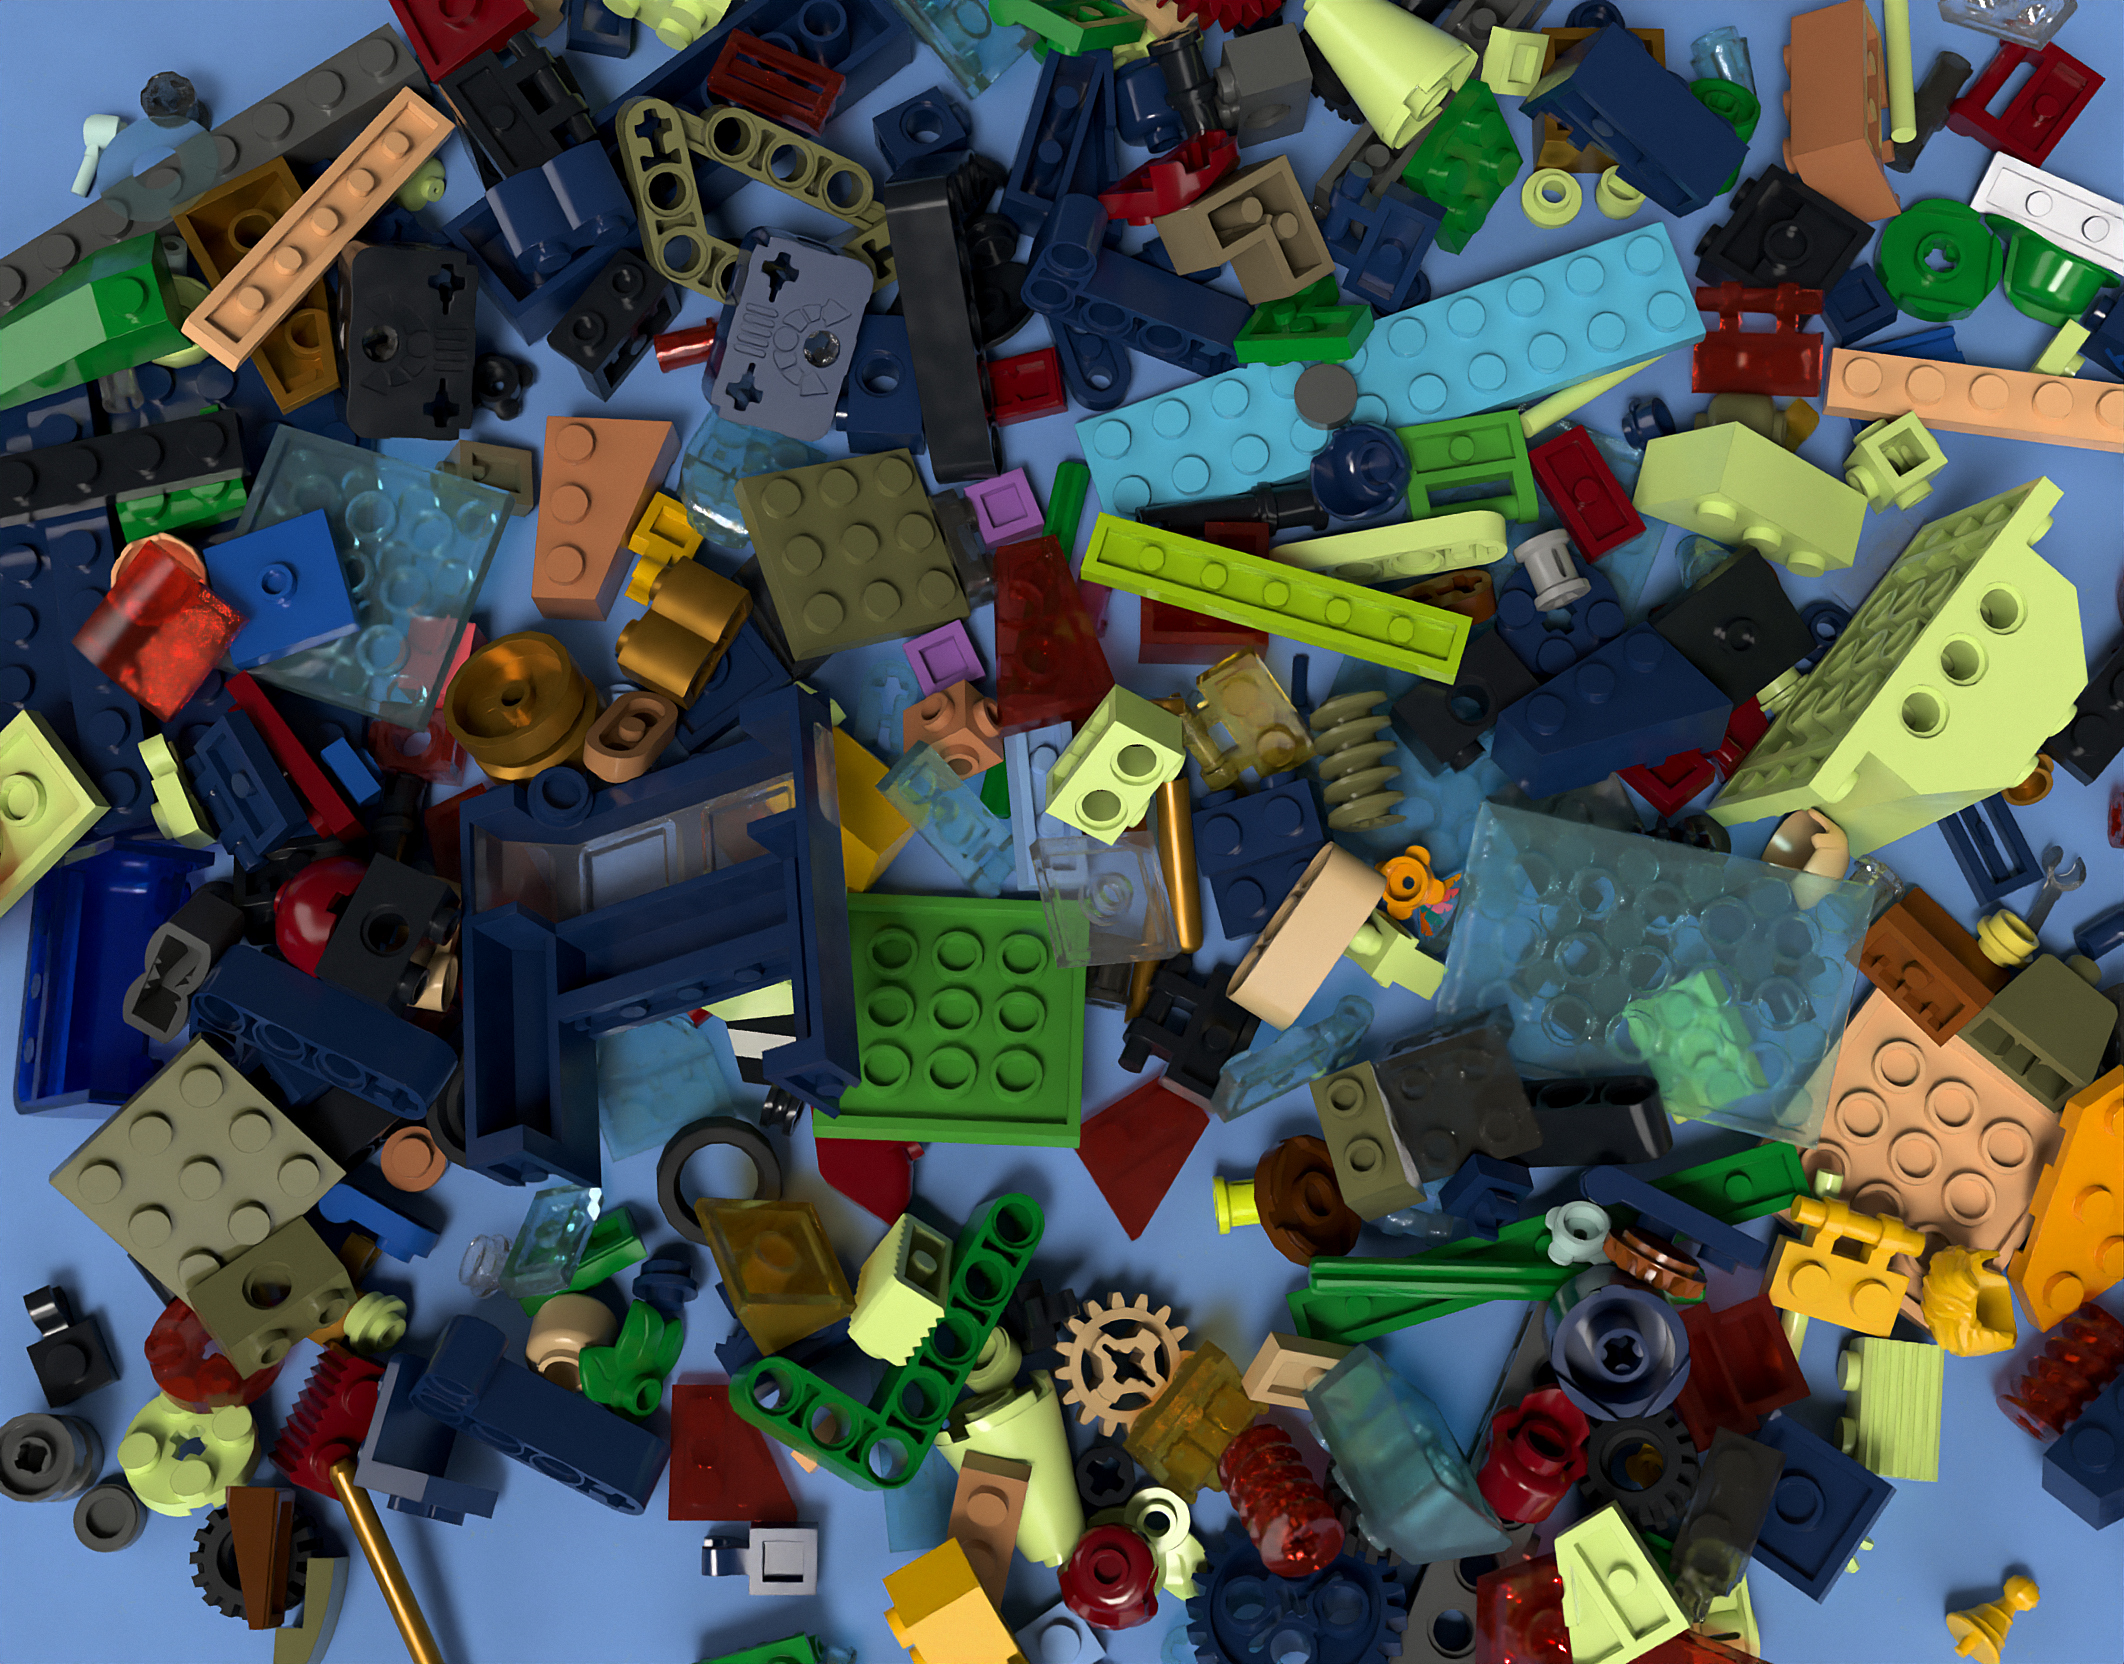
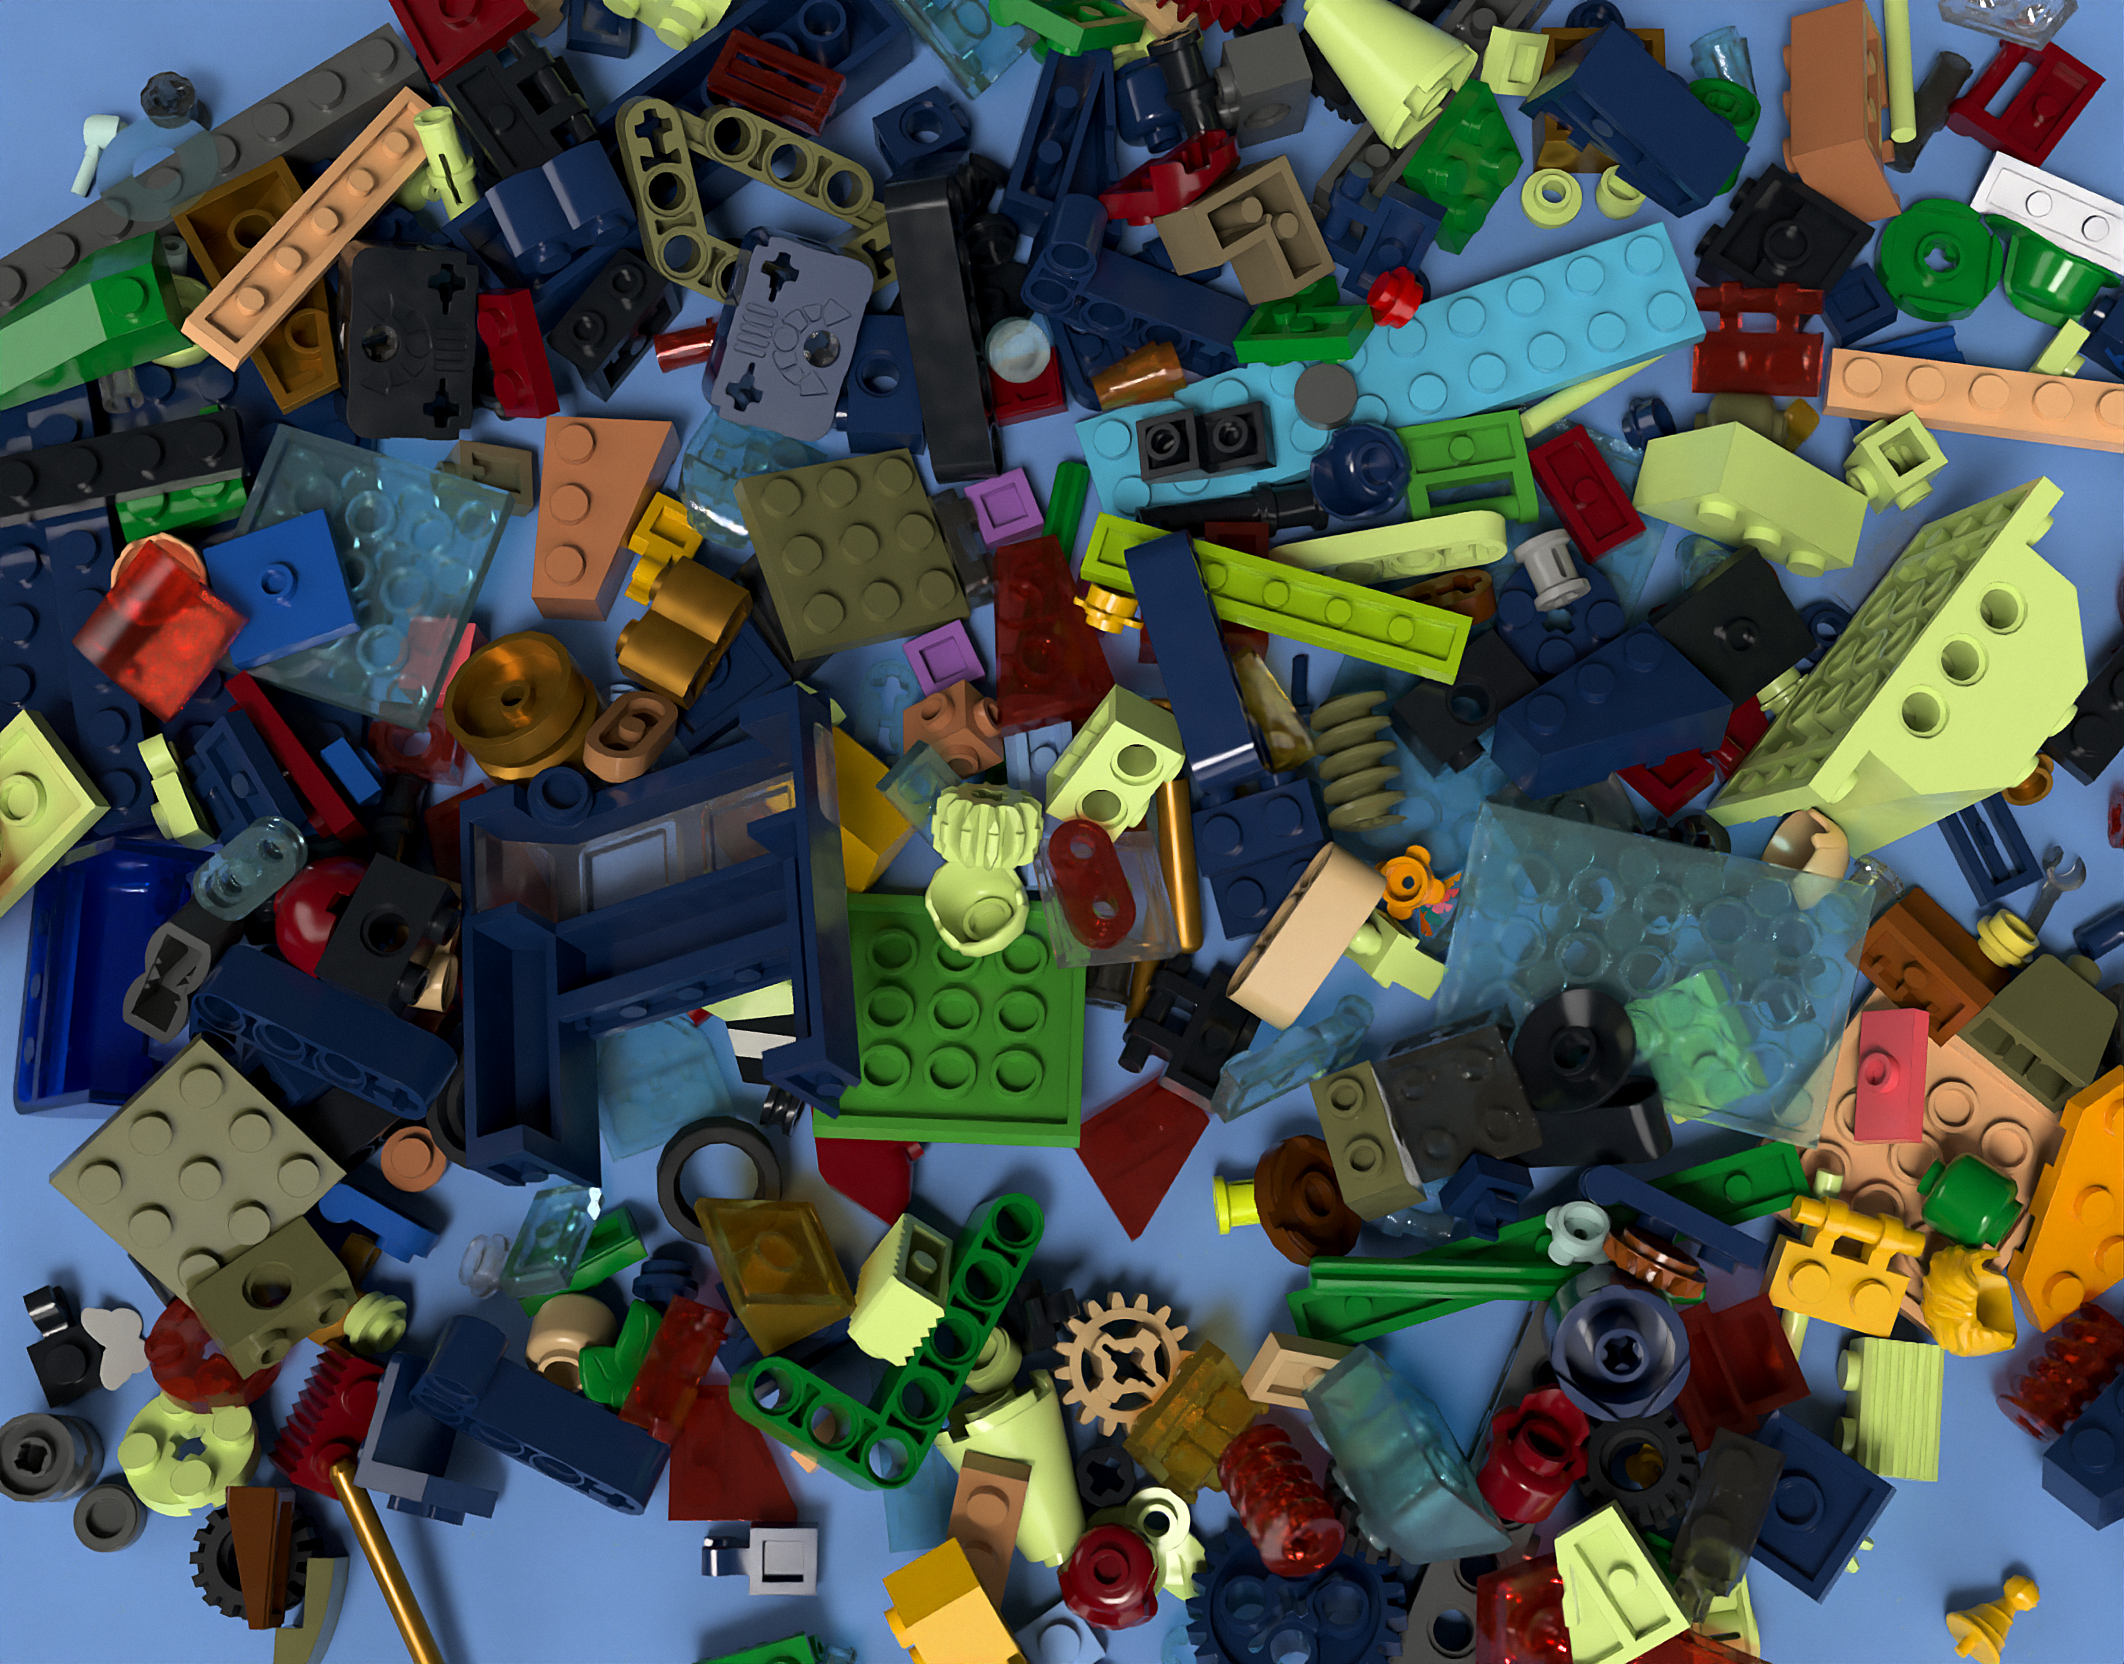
none -> white sticker [81,1308,153,1391]
none -> clear light blue plate [193,816,308,921]
none -> yellowish green pin [413,106,480,221]
none -> dark red plate [476,288,561,419]
none -> clear red hinge [617,1294,730,1444]
none -> yellowish green hair [925,861,1030,957]
none -> yellowish green gear [931,781,1044,871]
none -> clear light blue tile [985,317,1051,383]
none -> clear red plate [1045,819,1136,950]
none -> yellow plate [1073,582,1144,634]
none -> clear orange cone [1090,340,1187,412]
none -> dark blue beam [1124,528,1275,795]
none -> black slope [1136,400,1277,484]
none -> red plate [1367,266,1424,329]
none -> black dish [1512,989,1637,1116]
none -> coral plate [1854,1008,1929,1144]
none -> green head [1916,1152,2024,1249]

